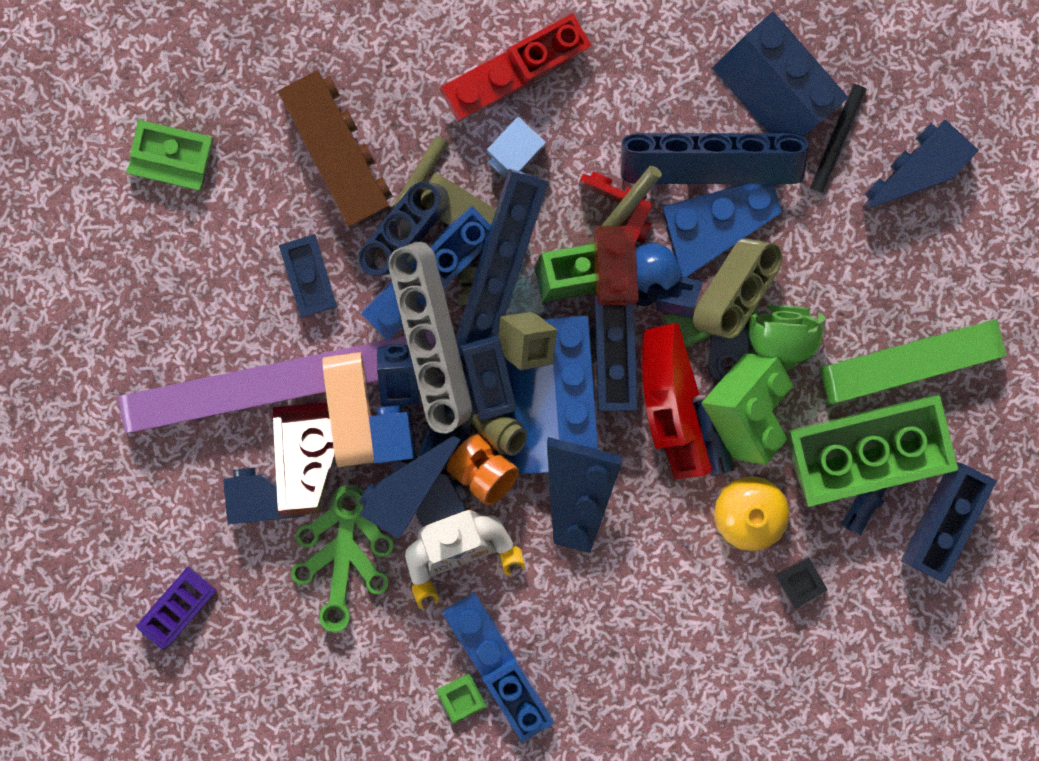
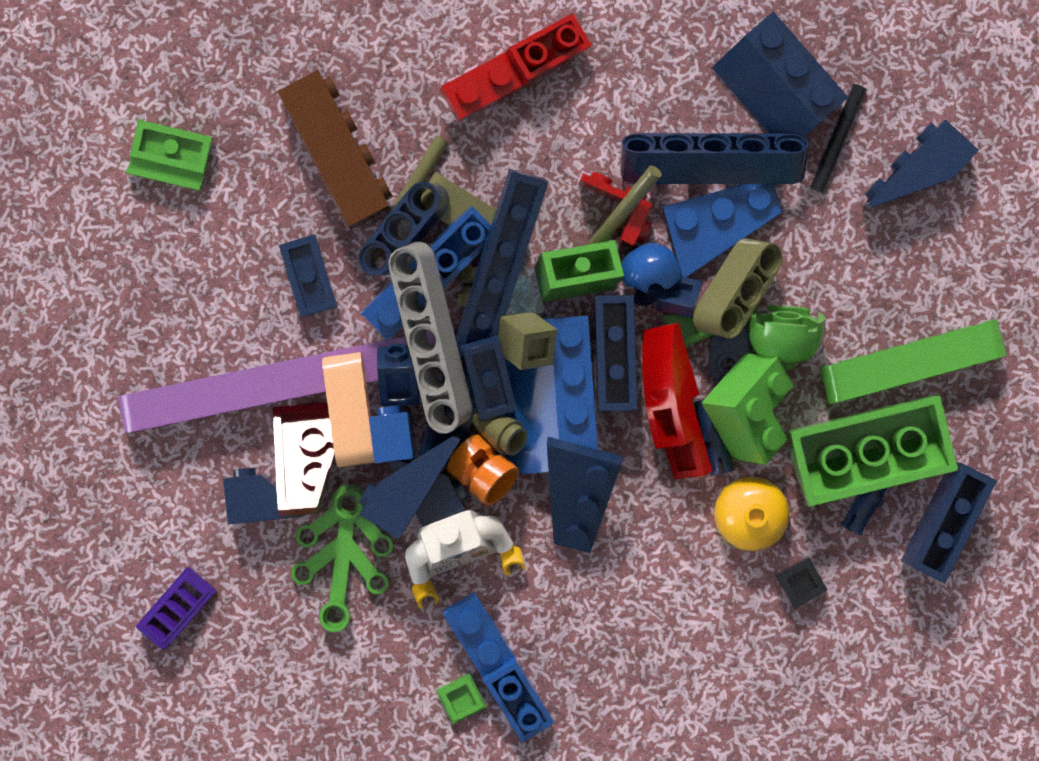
light blue brick [487,117,546,178] -> none
clear red plate [593,226,638,305] -> none

